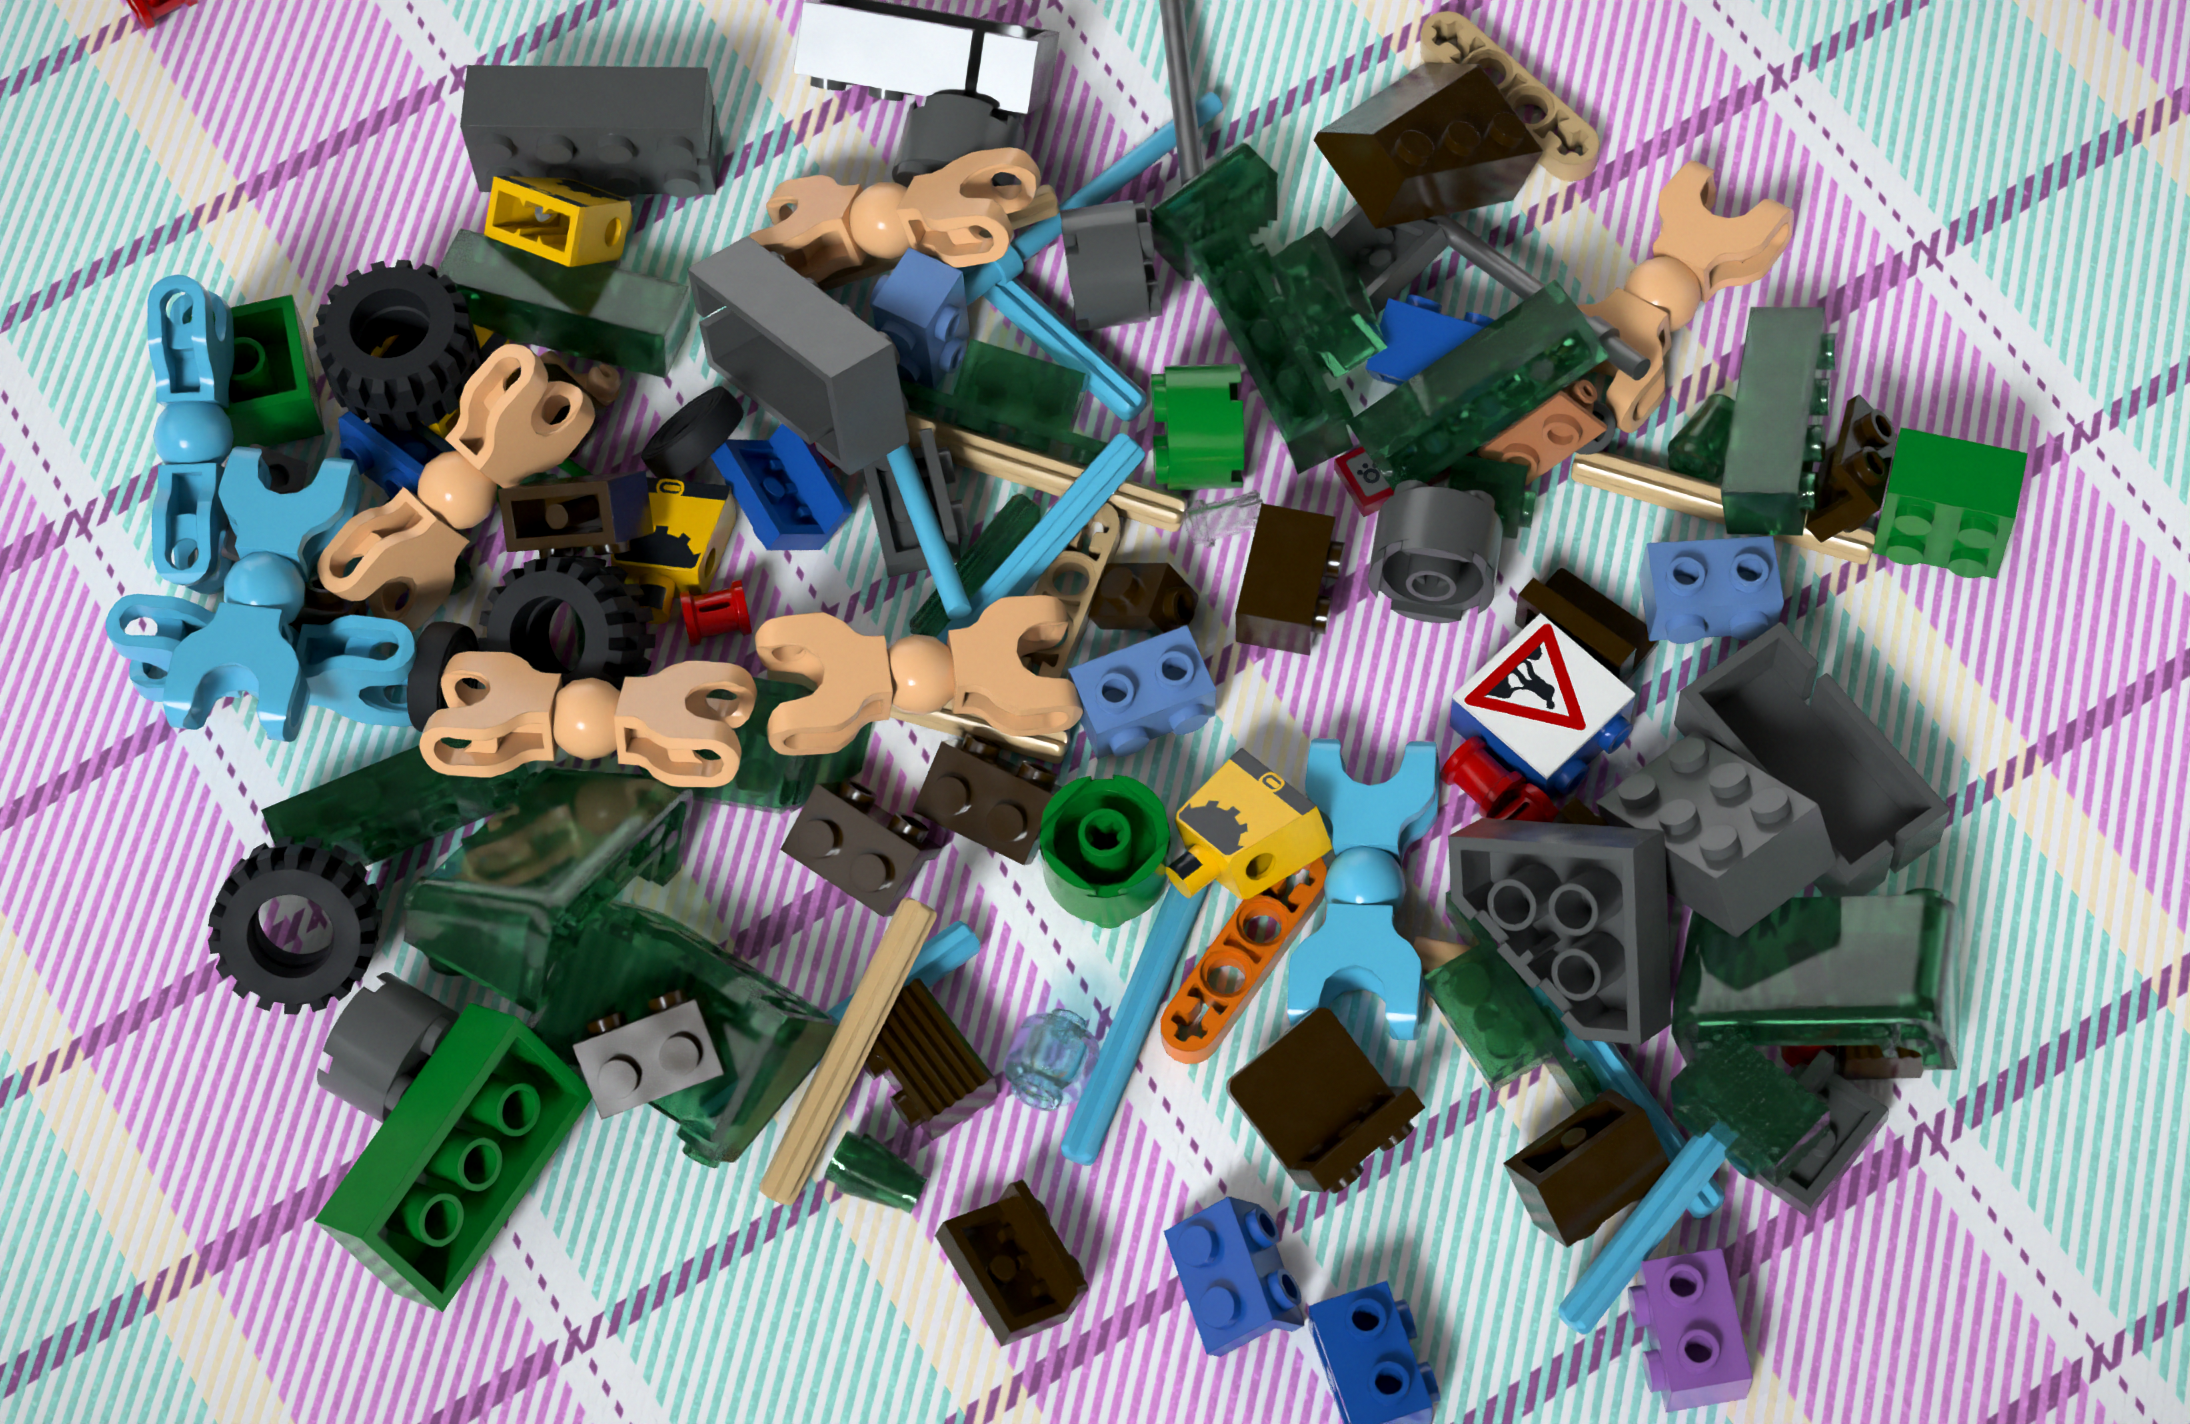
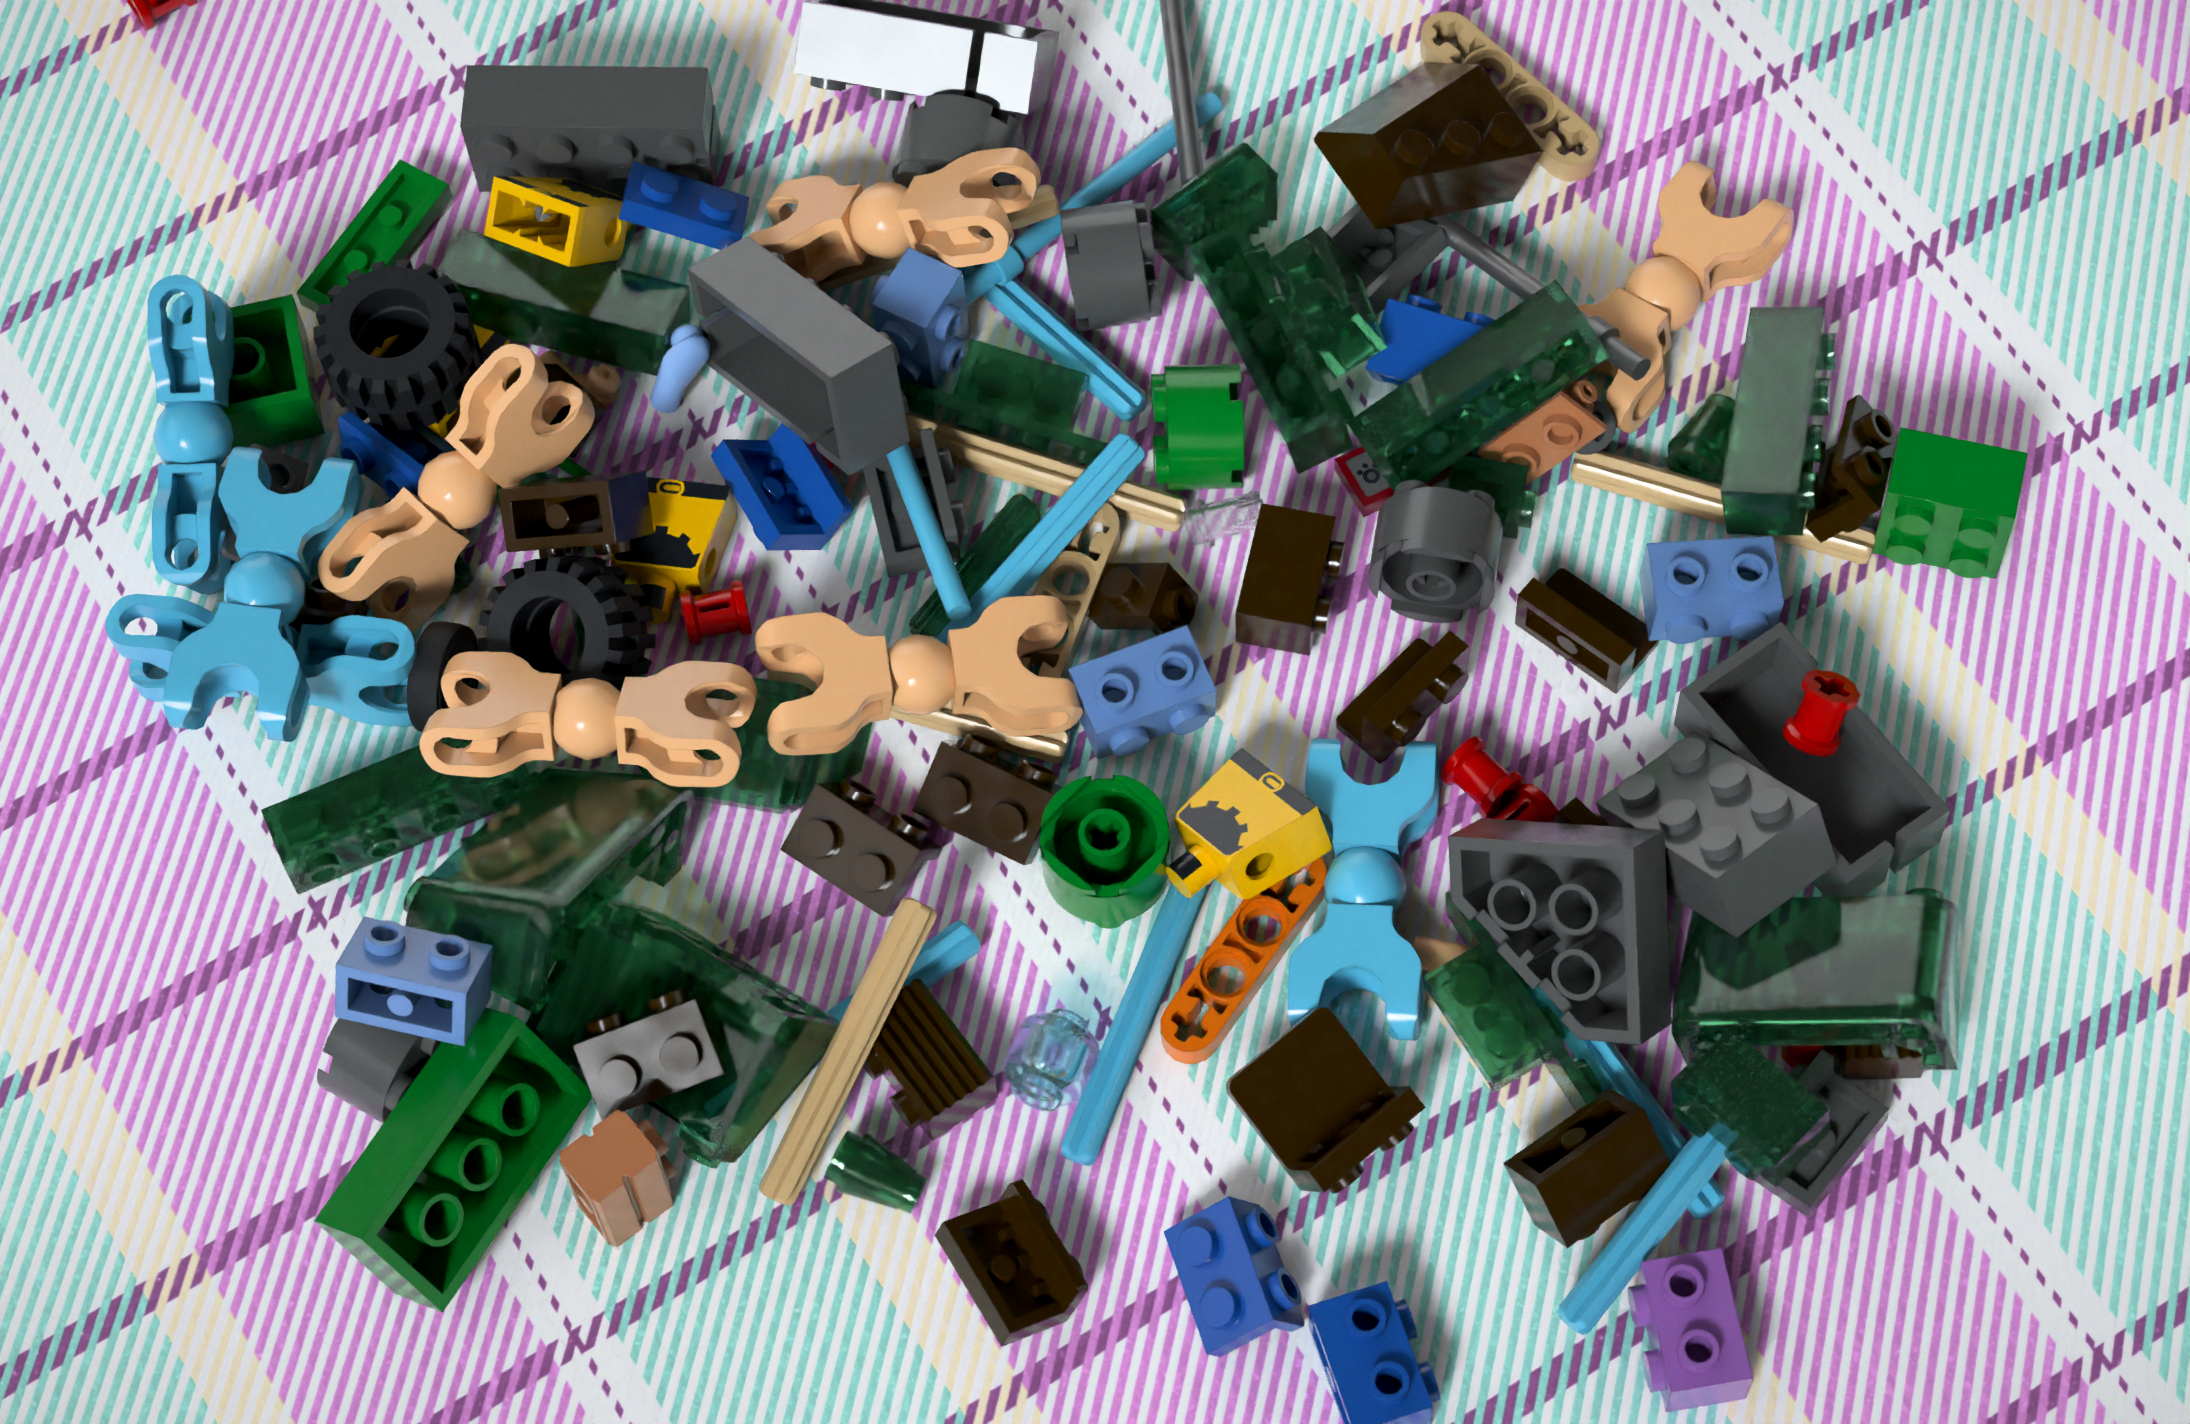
black tyre [208,836,382,1015] -> none
black tyre [641,386,744,480] -> none
piece [1450,613,1636,800] -> none
none -> green plate [296,159,453,313]
none -> medium blue brick [335,917,493,1046]
none -> nougat brick [559,1110,677,1247]
none -> blue bracket [619,161,750,250]
none -> light blue arm [650,324,710,413]
none -> dark brown bracket [1336,630,1469,764]
none -> red bush [1782,669,1860,756]

